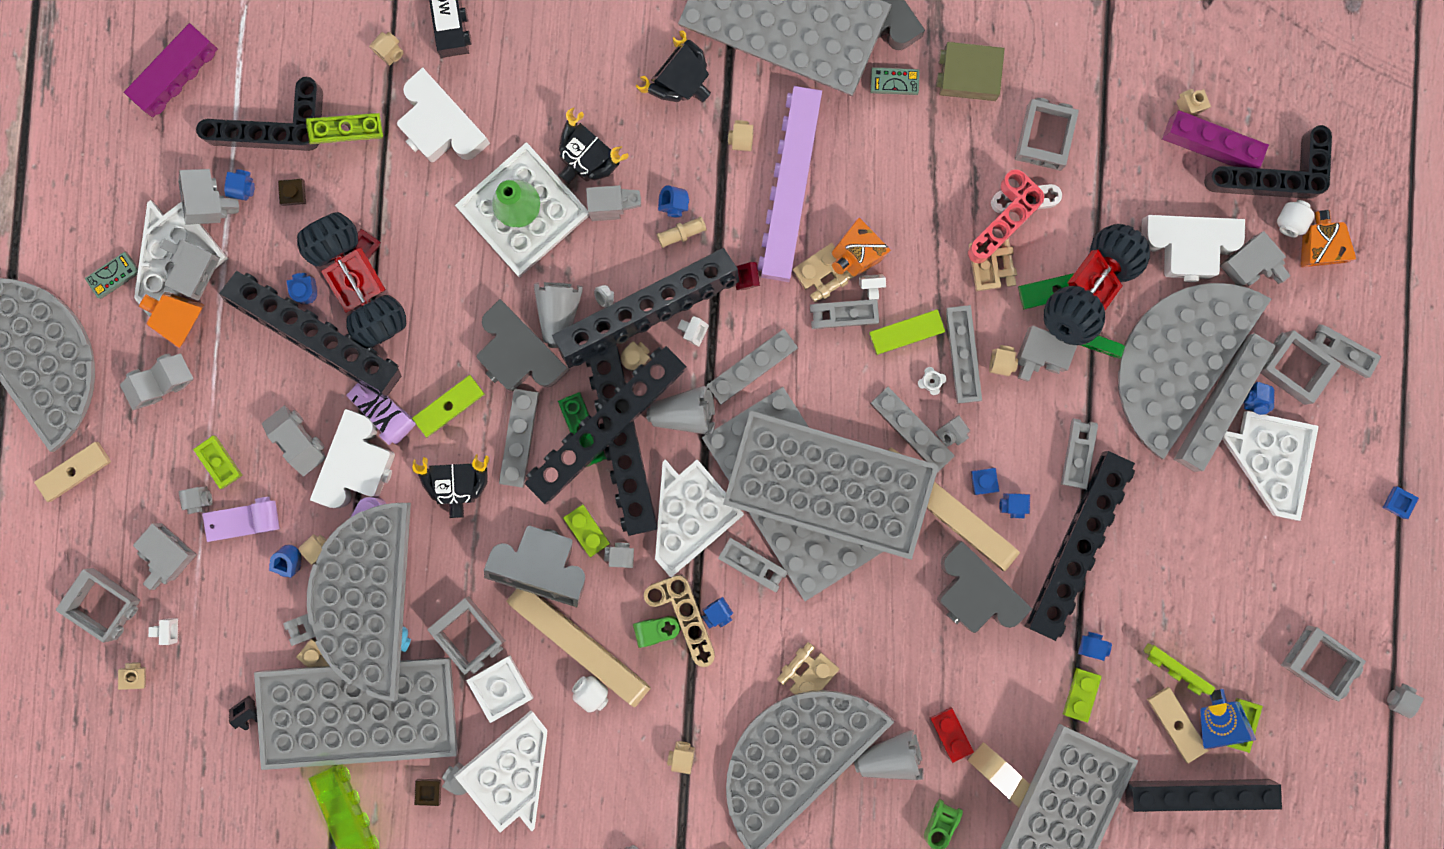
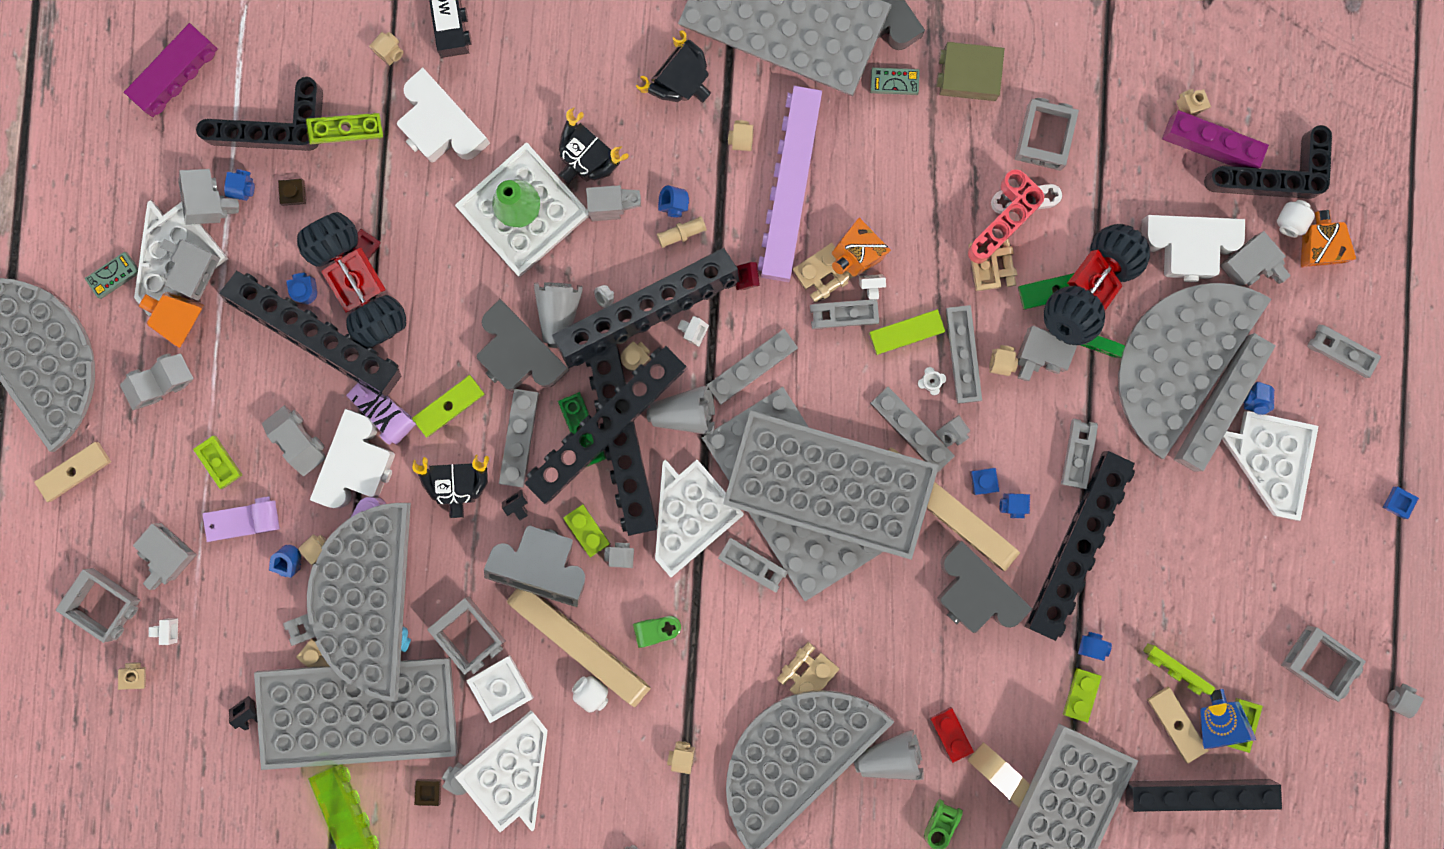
light grey plate [178,486,212,514] -> none
tan beam [644,575,715,667] -> none
blue plate [702,597,734,629] -> none
light grey window [1260,330,1341,405] -> none
none -> black tile [502,489,528,521]

